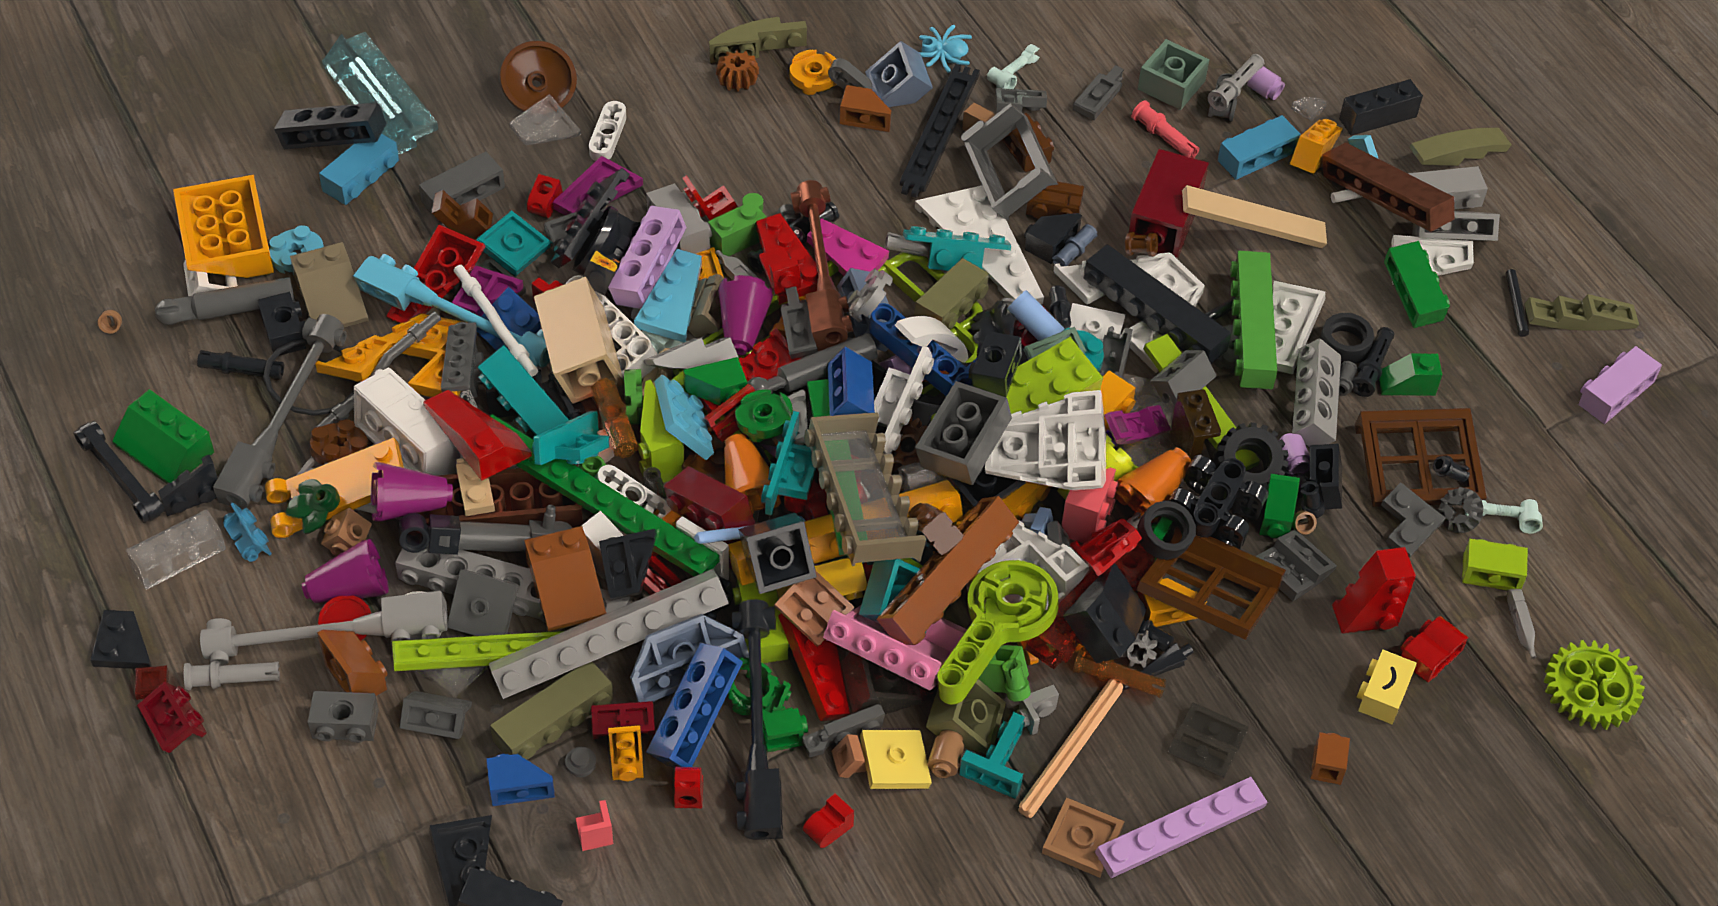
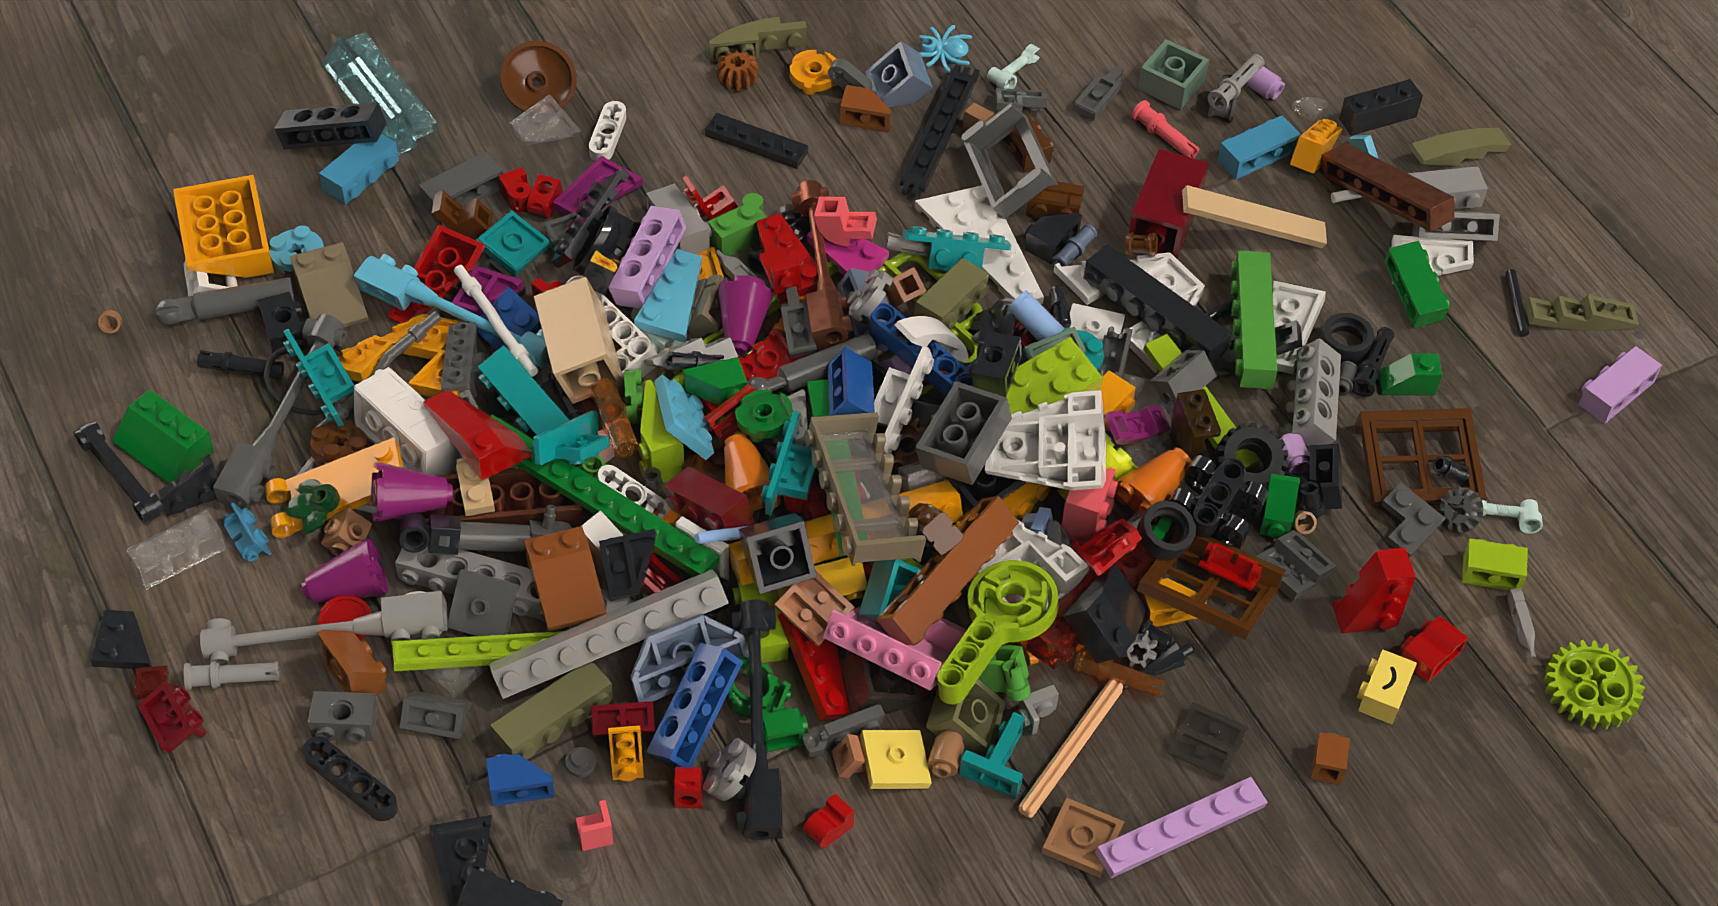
none -> teal bracket [283,329,354,427]
none -> black beam [302,737,398,821]
none -> red leg [498,167,531,212]
none -> black pin [666,351,724,370]
none -> light grey plate [703,738,756,801]
none -> black plate [705,113,808,169]
none -> coral brick [814,197,877,246]
none -> dark orange brick [883,267,926,308]
none -> red hinge [1198,542,1263,591]
none -> black tile [1275,320,1303,355]

